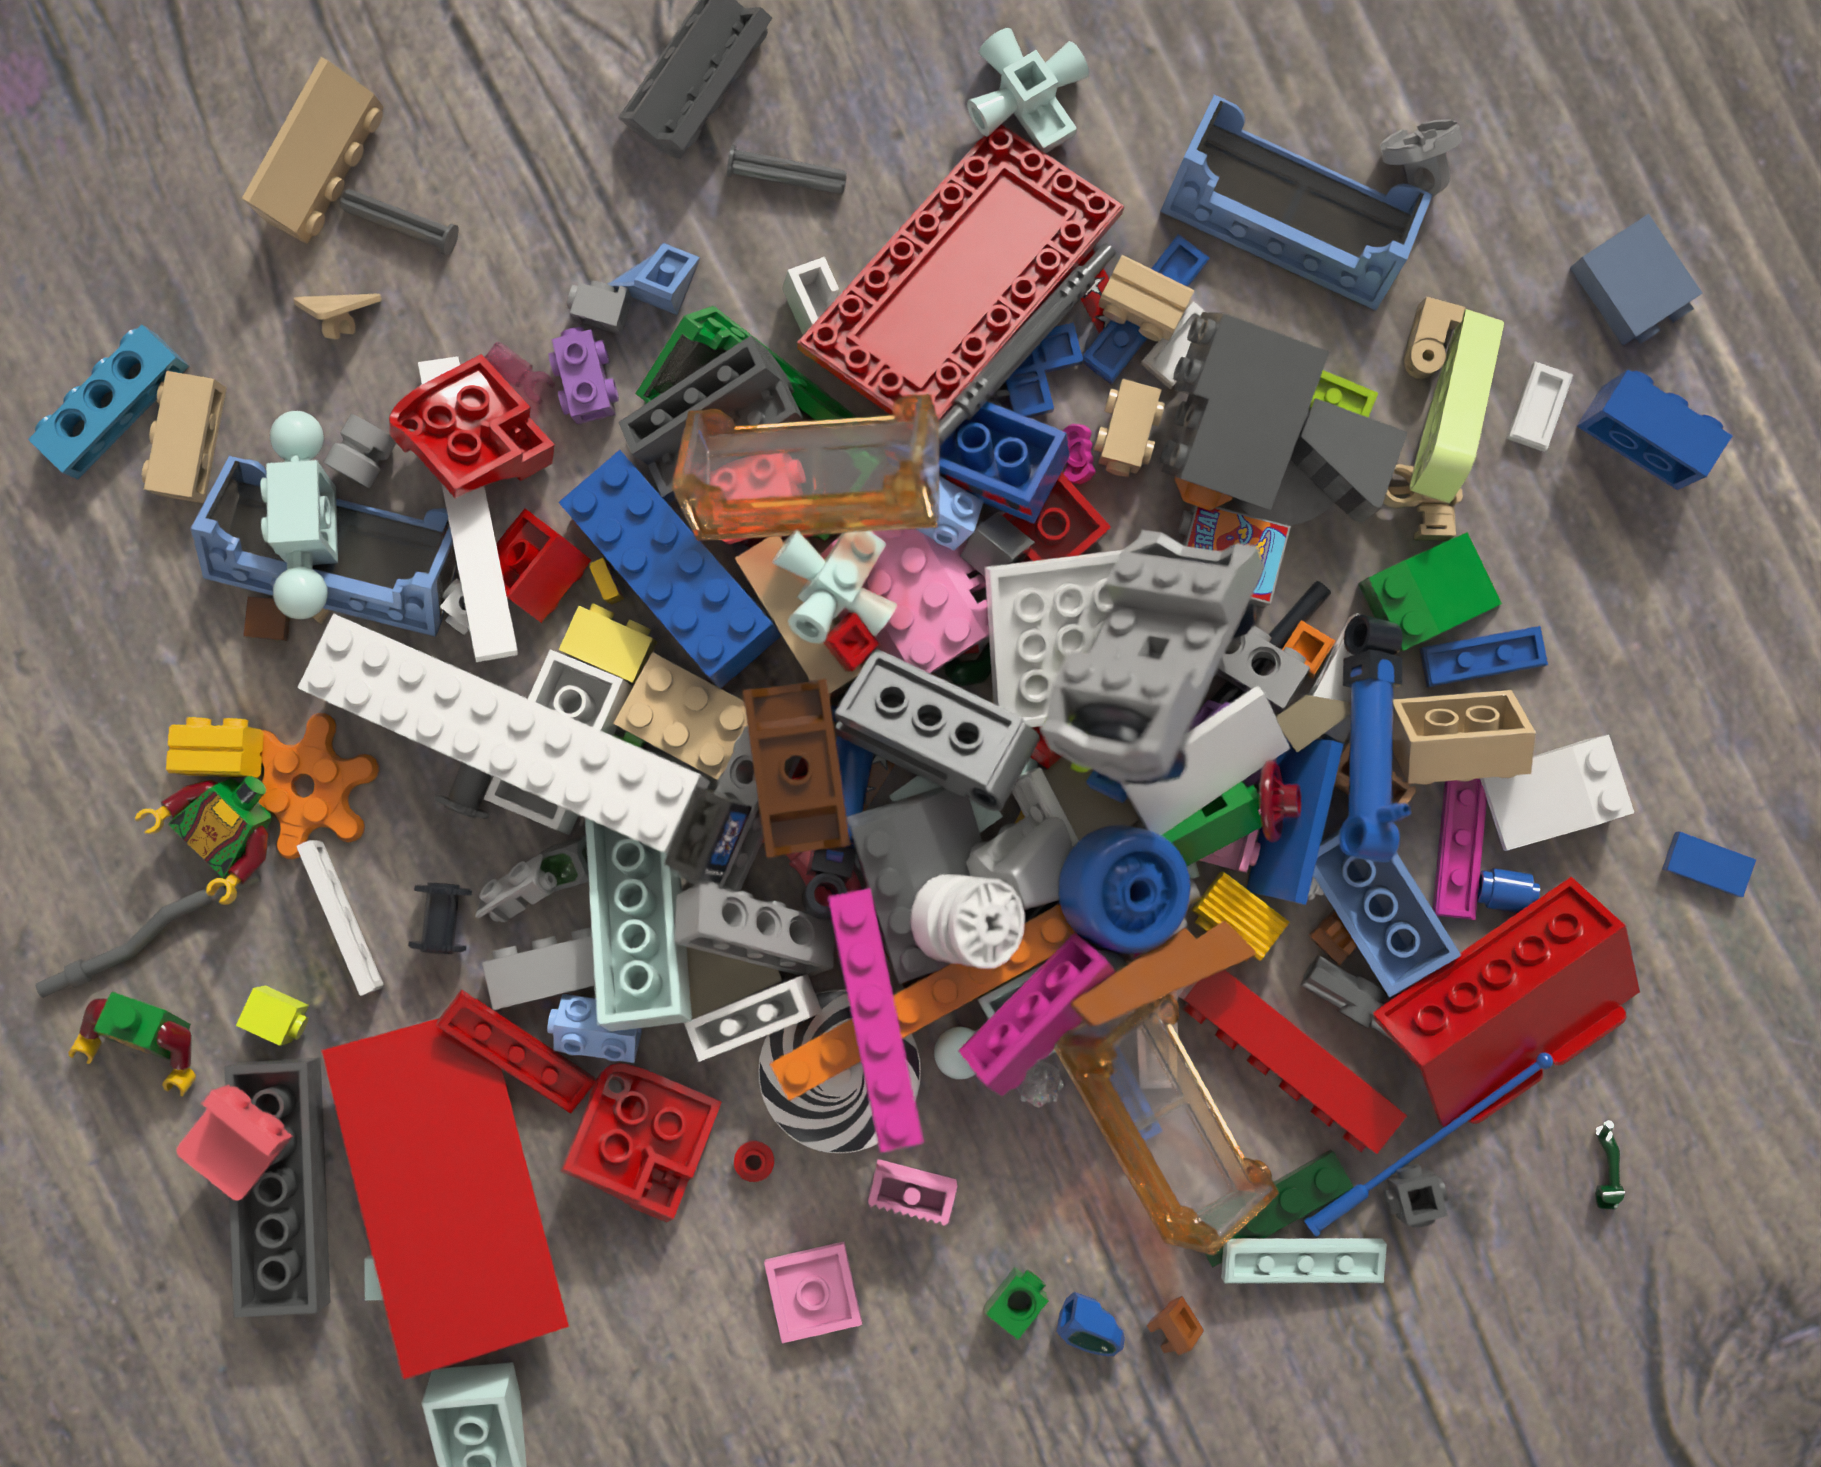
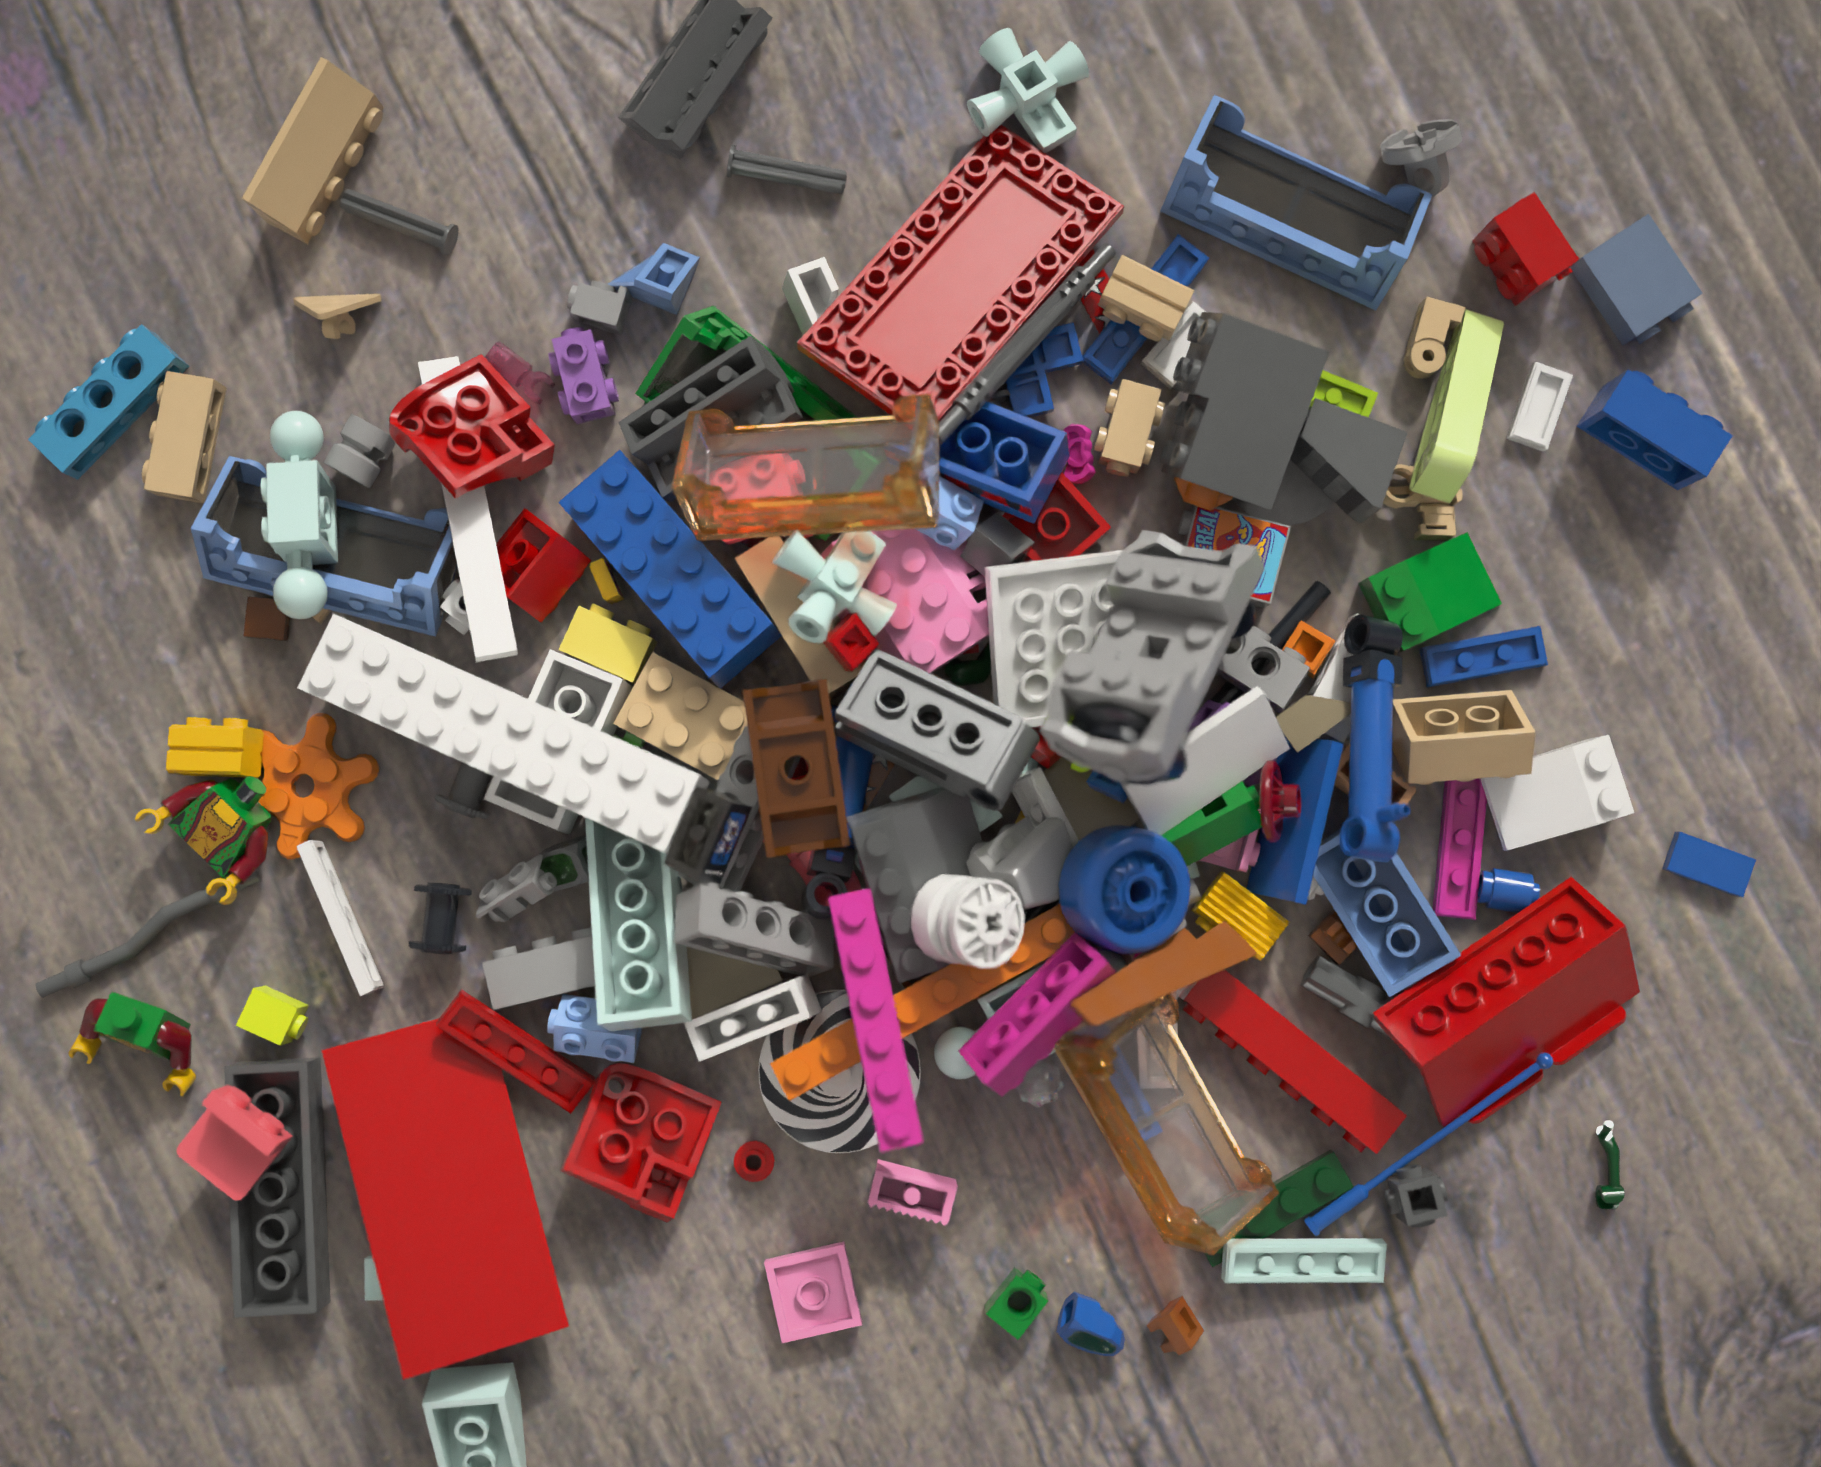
none -> red brick [1472,192,1580,306]

